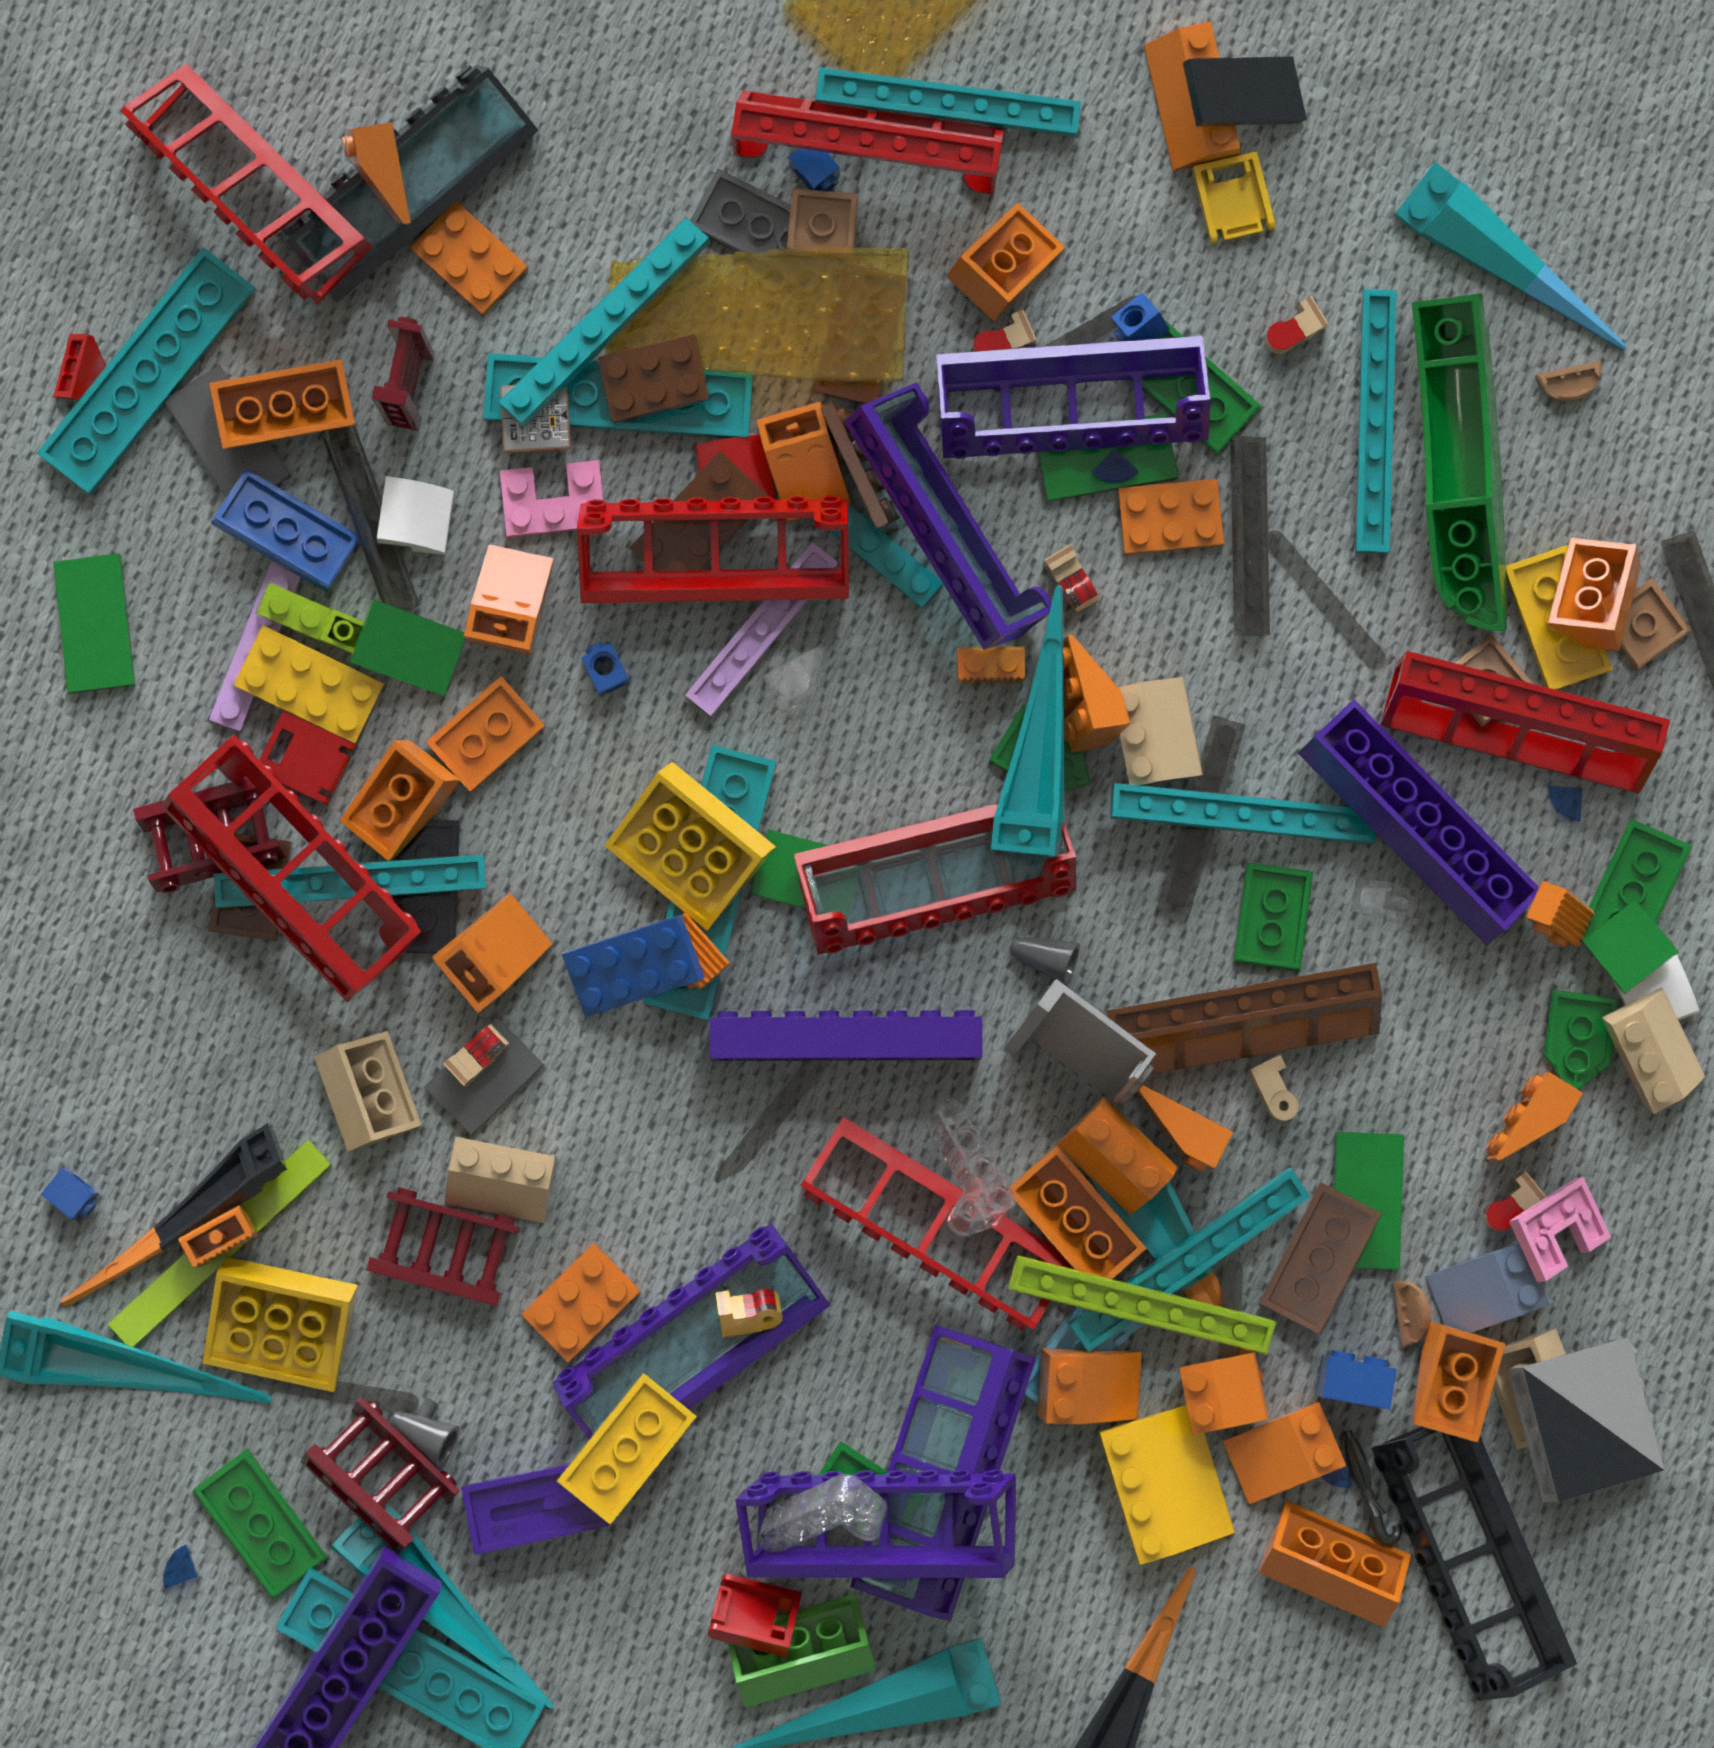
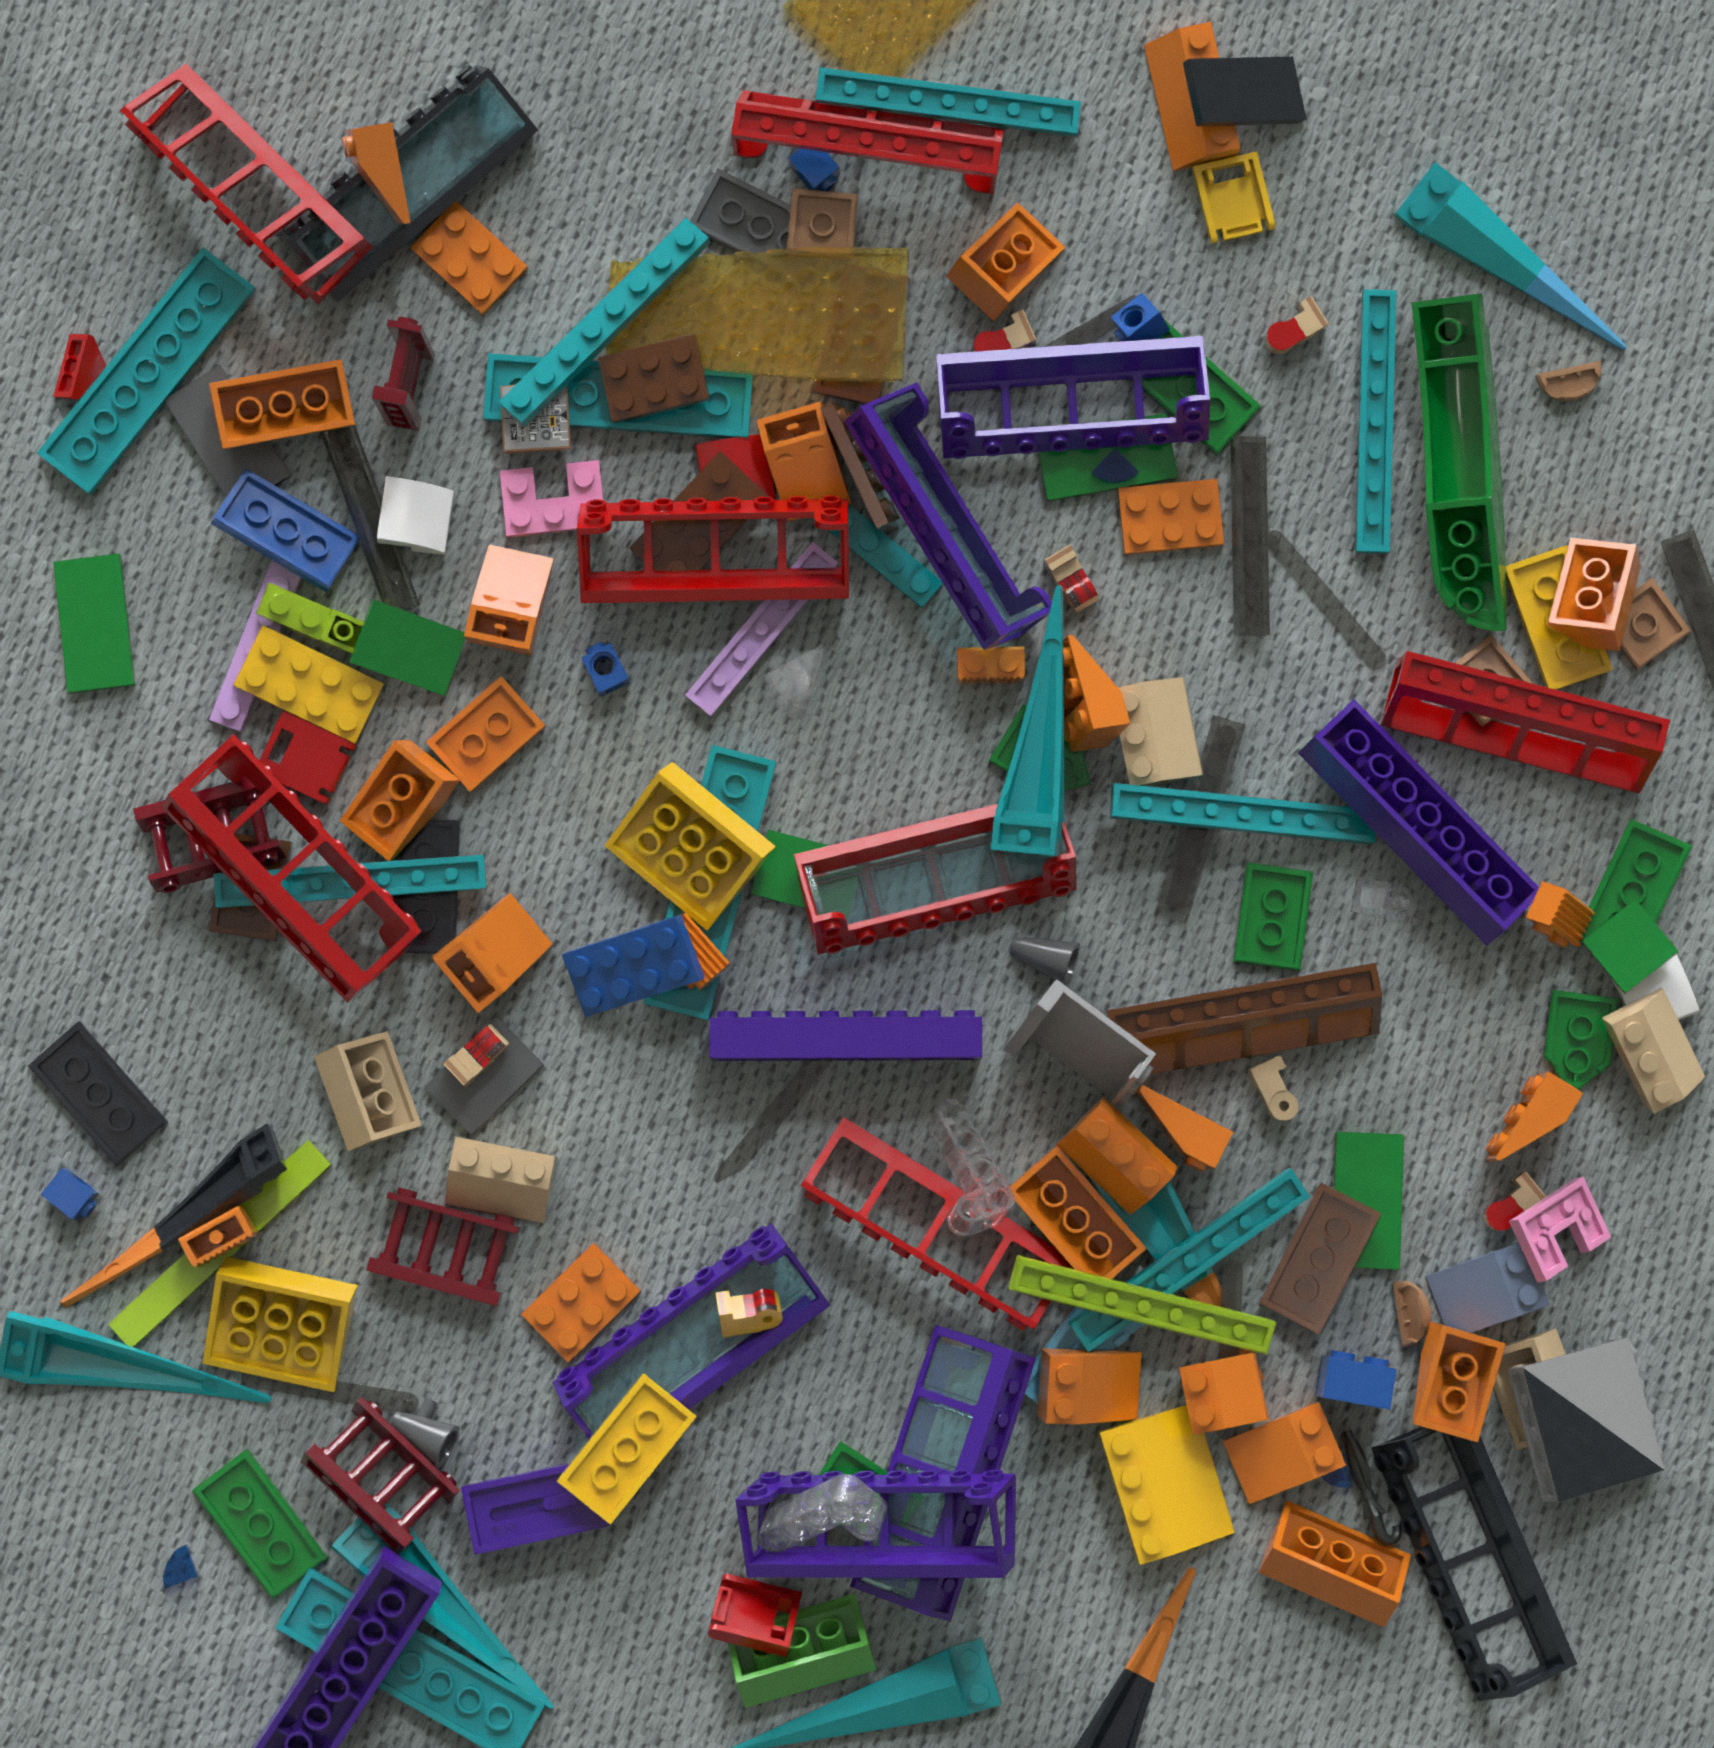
clear blue tile [1547,786,1582,822] -> none
none -> black tile [28,1021,168,1166]

